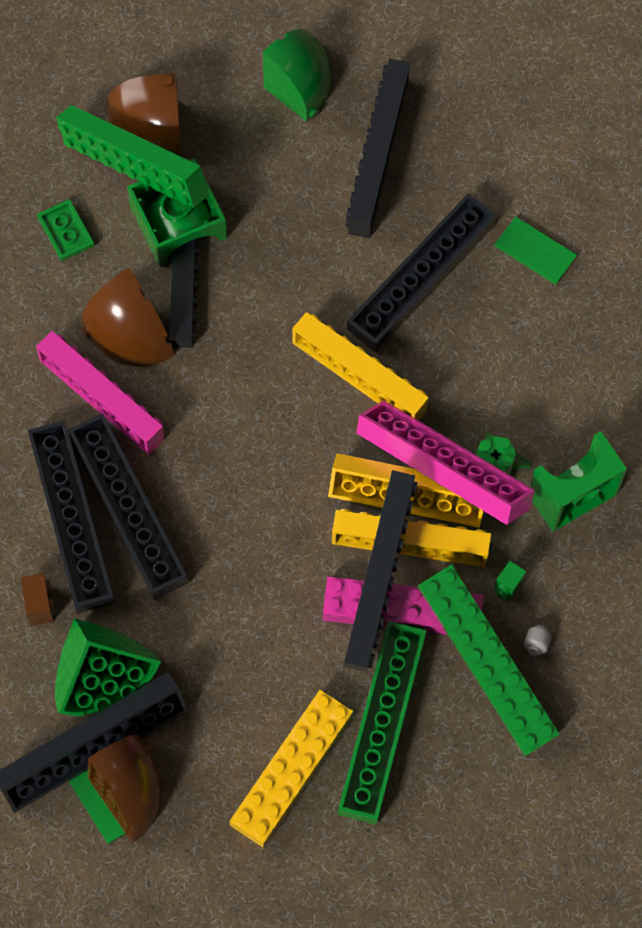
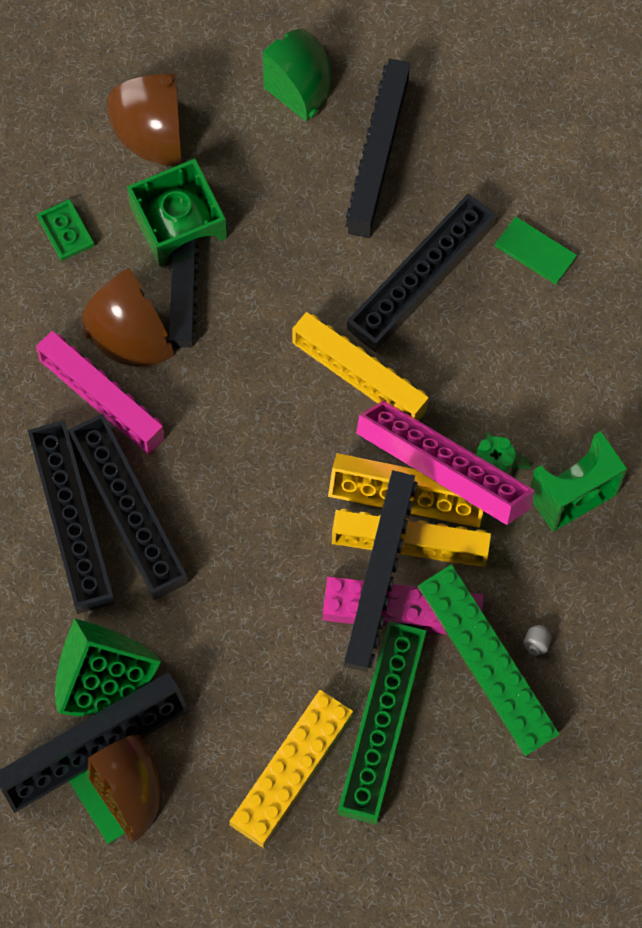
reddish brown brick [20,573,56,626] -> none
green brick [56,105,209,208] -> none
green brick [494,561,526,601] -> none

